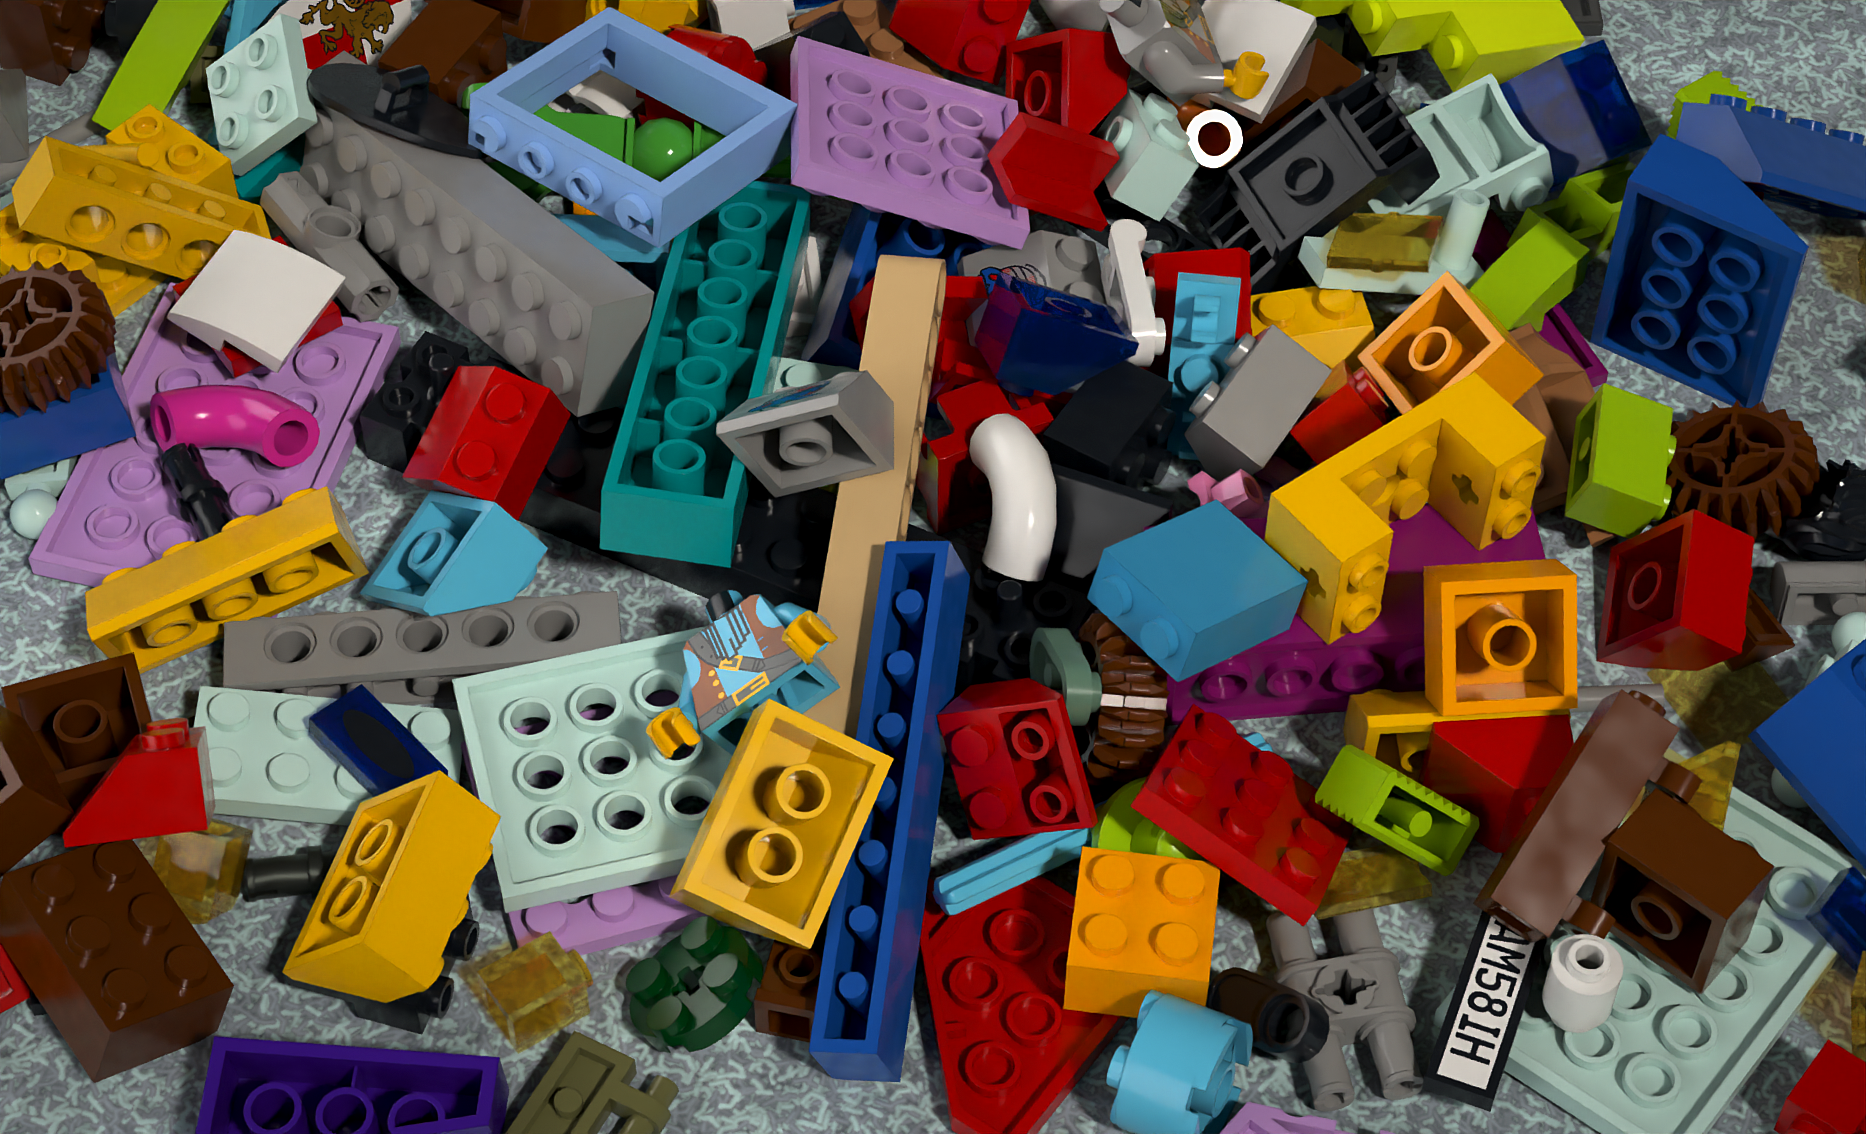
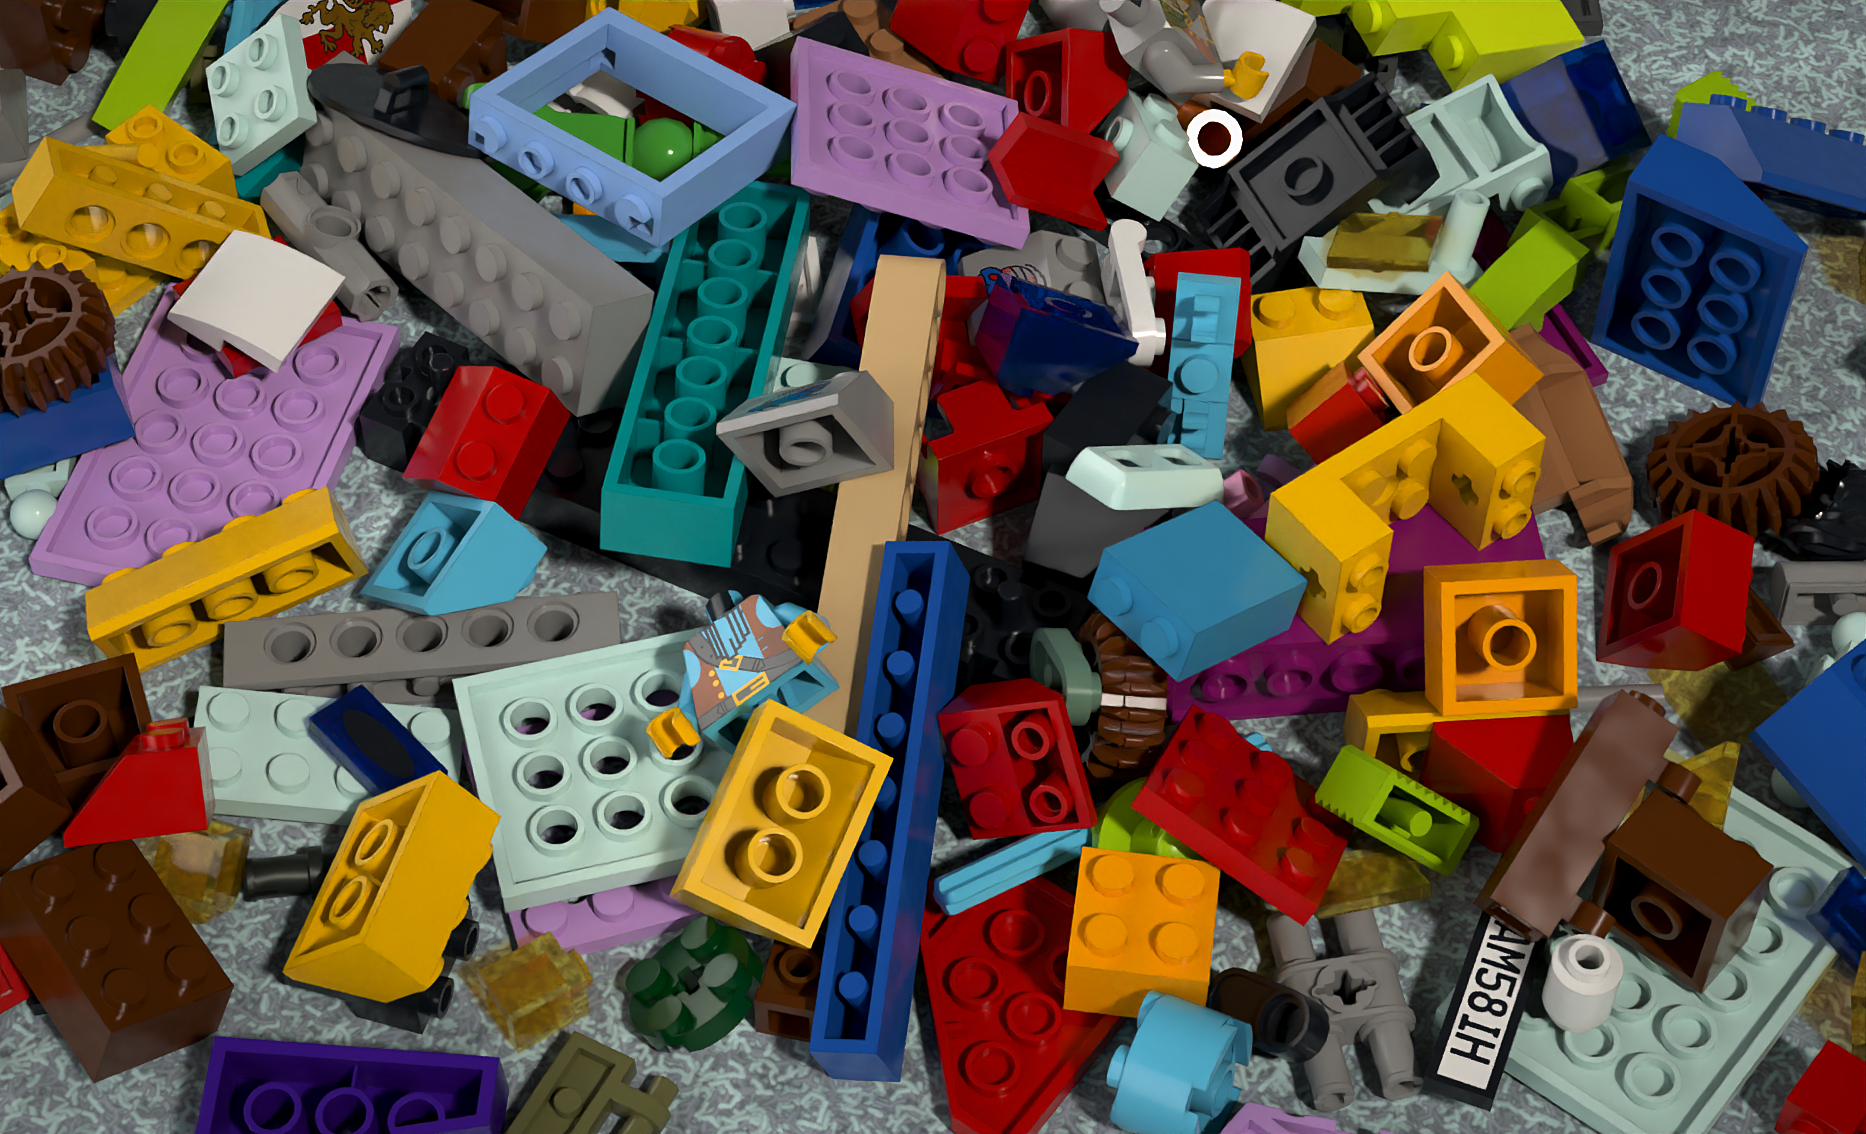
dark pink cylinder [150,385,320,467] -> none
black pin [160,443,233,541] -> none
white cylinder [969,413,1057,582] -> none
light grey slope [1184,324,1332,482] -> none
lime brick [1564,383,1677,539] -> none
none -> light aqua piece [1065,444,1224,510]

